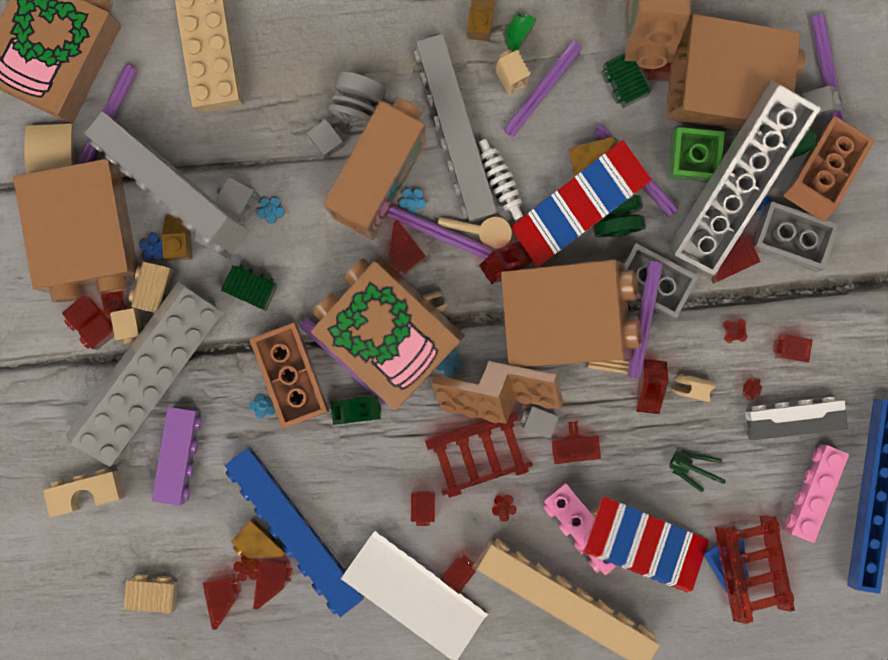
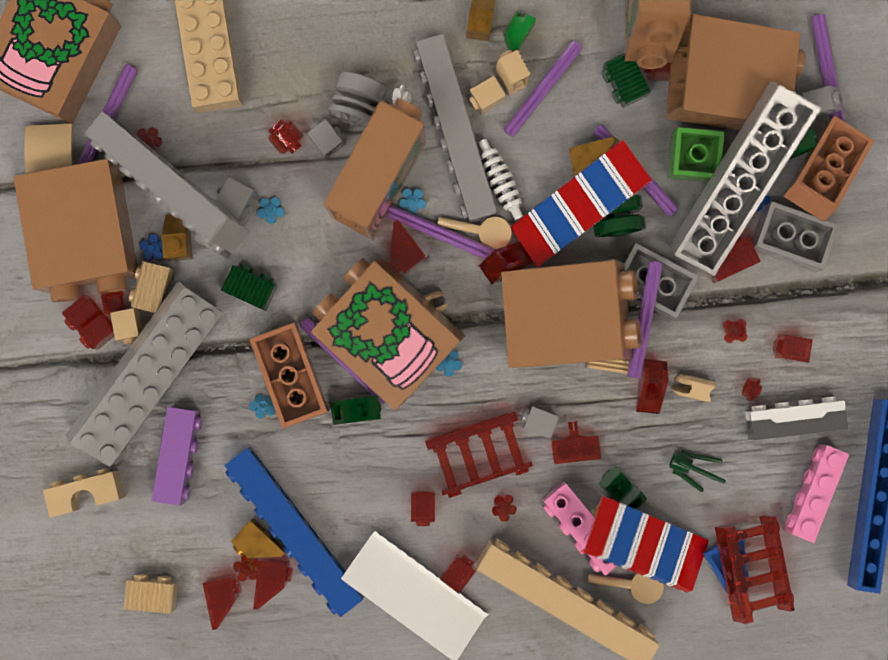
medium nougat bracket [431,361,563,424] -> none
none -> clear red plant [137,127,162,150]
none -> clear red head [268,119,303,154]
none -> white plate [392,85,411,105]
none -> tan brick [468,76,506,115]
none -> tan piece [587,573,664,604]
none -> dark green brick [599,466,647,510]

